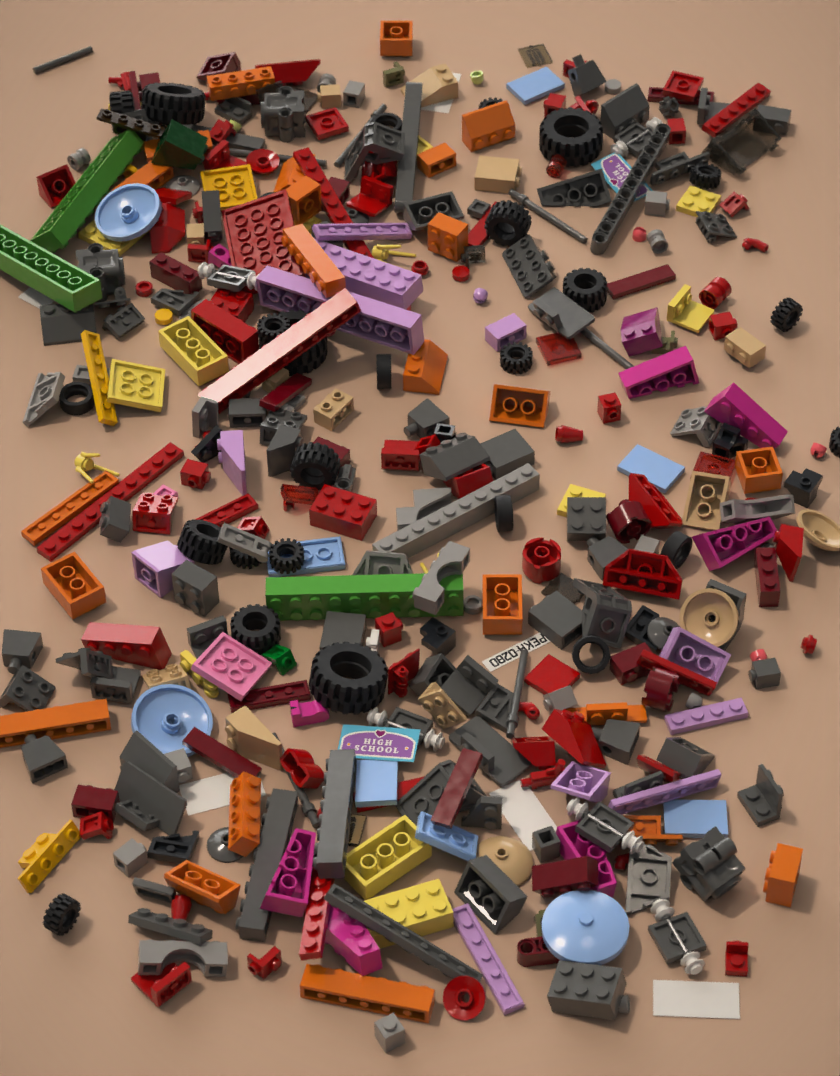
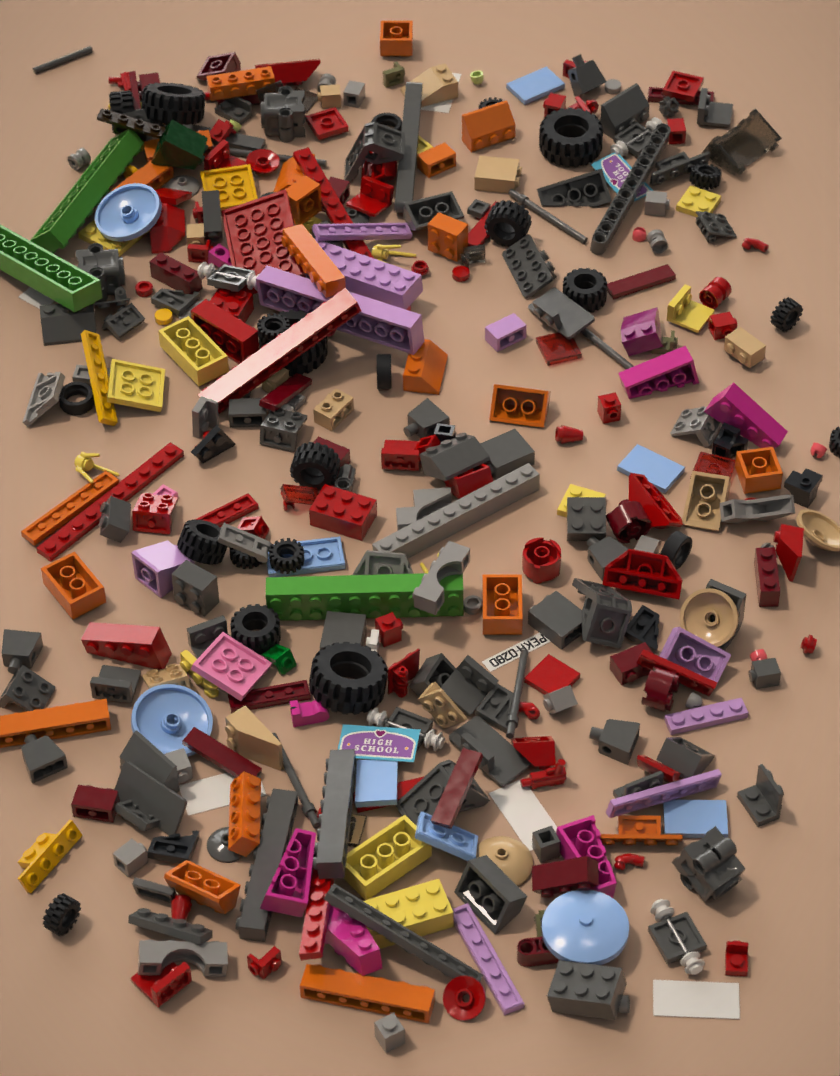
red slope [37,164,76,208] -> none
dark grey bracket [56,648,113,679] -> none
red bracket [79,811,114,840] -> none
red brick [180,459,211,489] -> none
lavender slope [217,430,247,496] -> none
dark grey slope [266,425,304,477] -> none
red brick [280,748,324,789] -> none
dark grey bar [334,104,387,168] -> none
black brick [420,617,456,656] -> none
dark grey wing [461,796,502,829] -> none
lavender hinge [473,288,488,304] -> none
black tyre [494,495,514,532] -> none
black tyre [500,342,533,375] -> none
clear smoke piece [518,44,552,68] -> none
clear smoke piece [541,573,584,604] -> none
red slope [542,709,606,769] -> none
clear red wheel [546,155,567,178] -> none
lavender slope [550,761,611,802] -> none
dark grey plate [566,797,644,855] -> none
orange bracket [567,702,647,726] -> none
black tyre [572,635,610,674] -> none
wing [625,836,672,915] -> none
dark grey dish [647,617,680,650] -> none
dark pink wedge [692,517,777,571] -> none
red plate [701,83,771,138] -> none
red bracket [719,192,749,218] -> none
dark grey brick [754,104,792,135] -> none
orange brick [763,843,803,908] -> none

